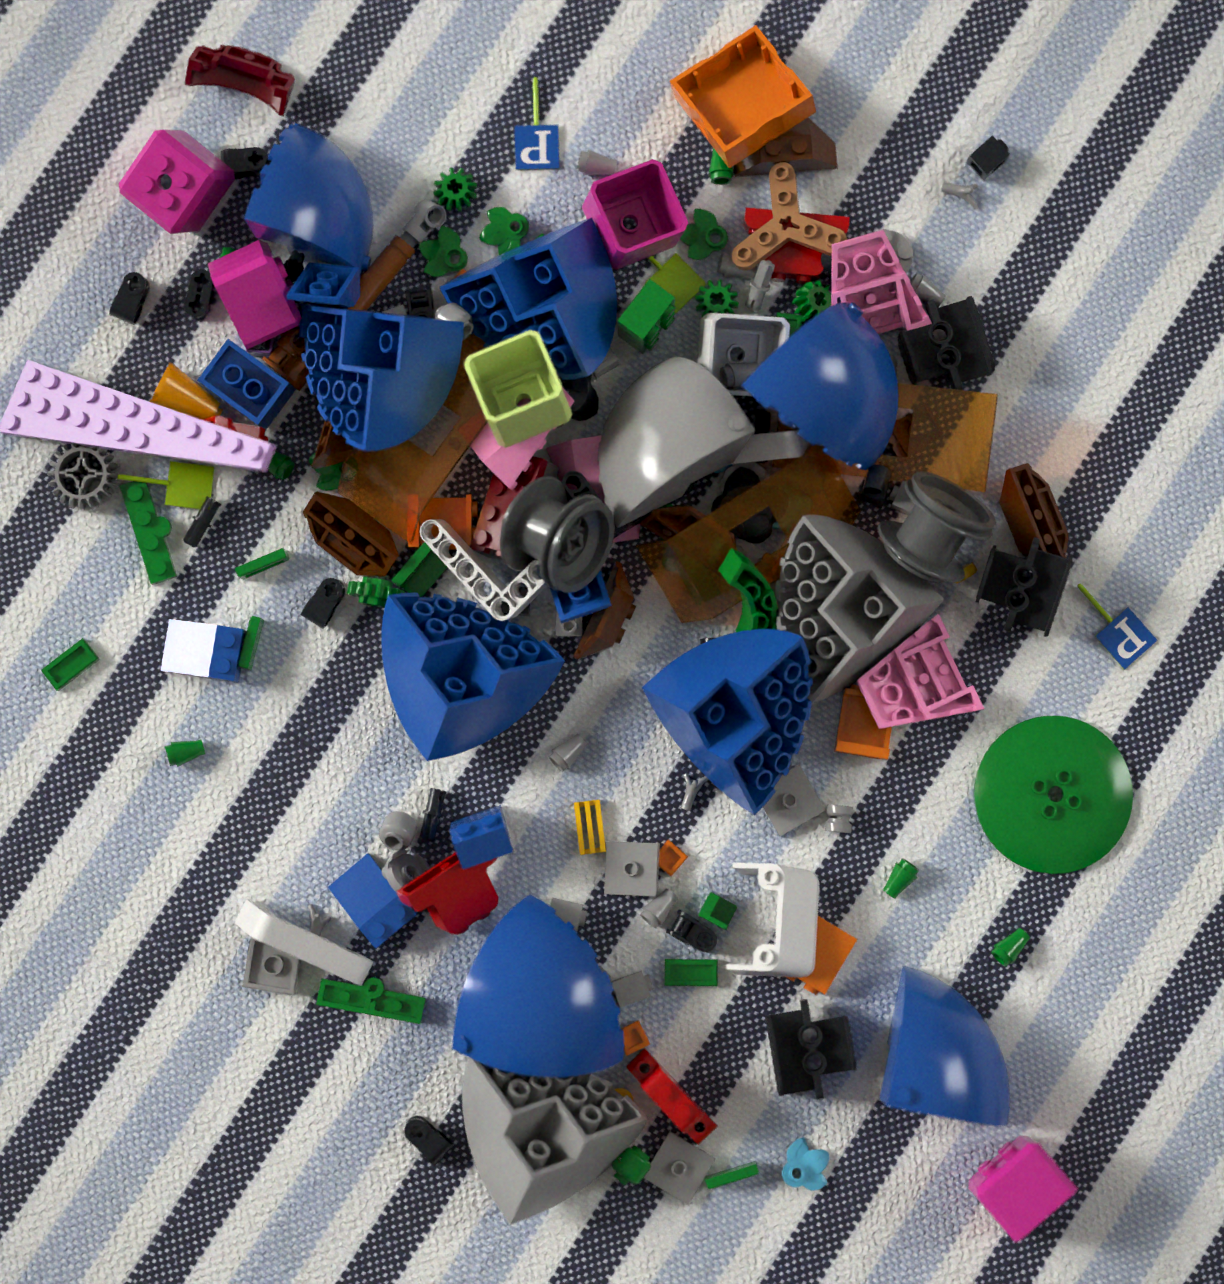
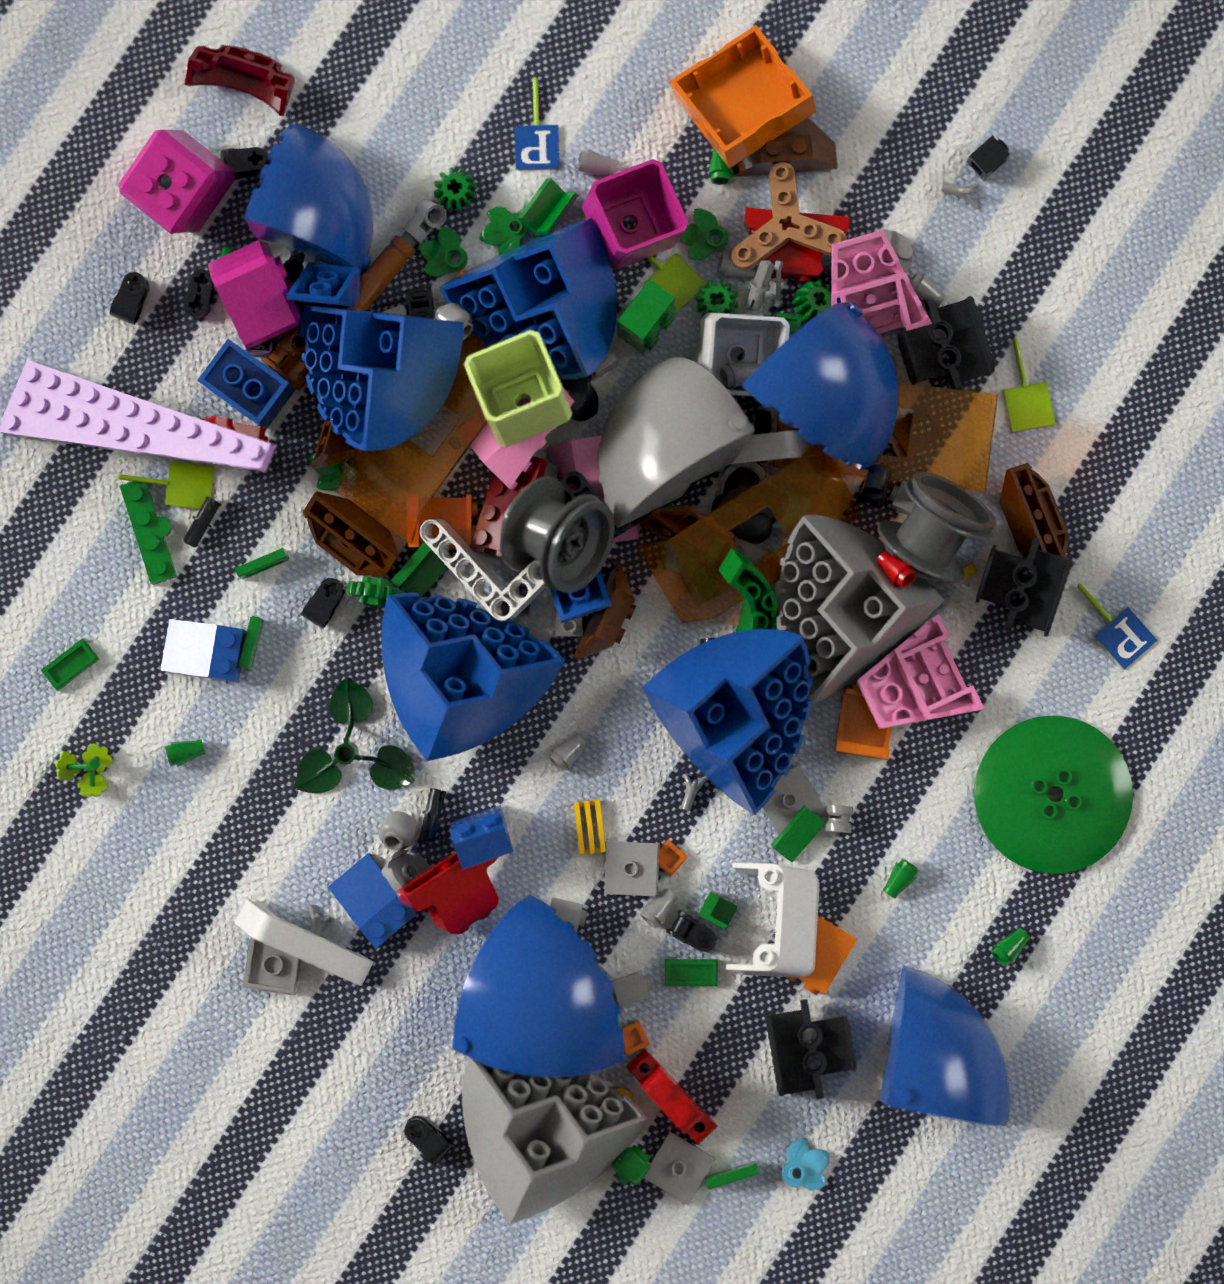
light grey gear [47,443,119,510] -> none
light orange cone [150,363,223,420] -> none
green cone [267,451,295,480] -> none
green hinge [316,977,426,1024] -> none
dark pink plate [968,1136,1077,1243] -> none
none -> lime plant [55,744,113,797]
none -> dark green plant [294,677,415,793]
none -> green panel [518,178,578,235]
none -> green tile [771,805,826,863]
none -> light grey hinge [773,260,783,308]
none -> red cone [877,551,916,589]
none -> lime piece [1003,338,1056,433]

